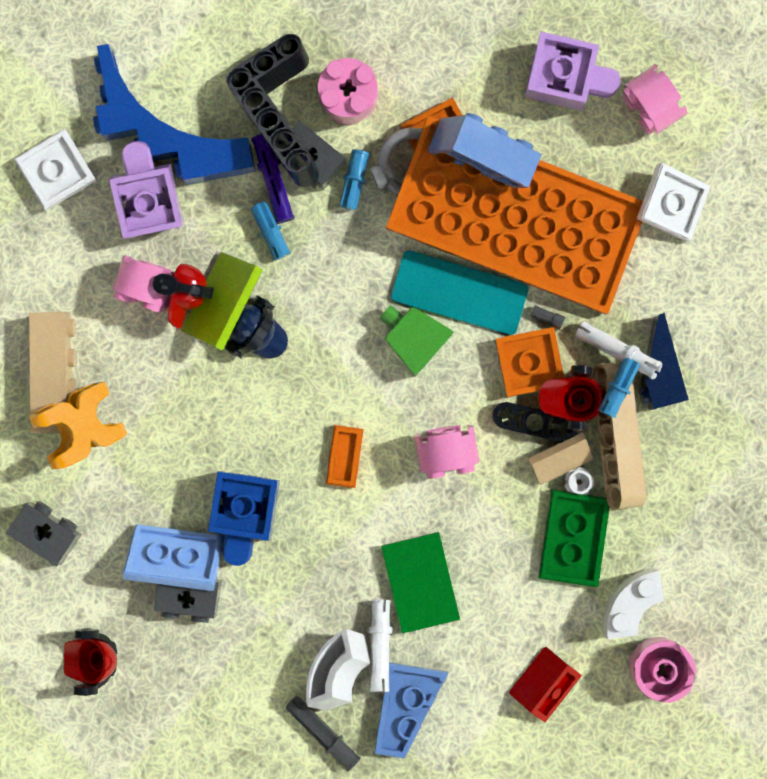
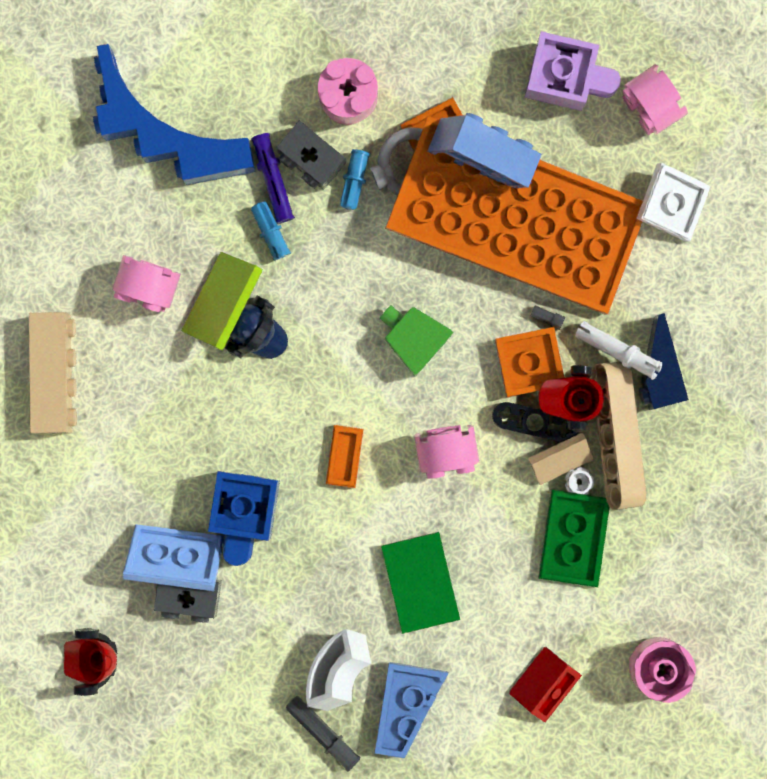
dark grey brick [6,501,82,566] -> none
white plate [14,128,97,211] -> none
light orange piece [29,382,127,469] -> none
lavender brick [109,141,184,239] -> none
red cap [153,264,214,329] -> none
black beam [226,34,319,187] -> none
white pin [368,599,393,692] -> none
teal piece [391,250,528,335] -> none
dark azure axle [598,358,640,418] -> none
white brick [602,568,664,639] -> none

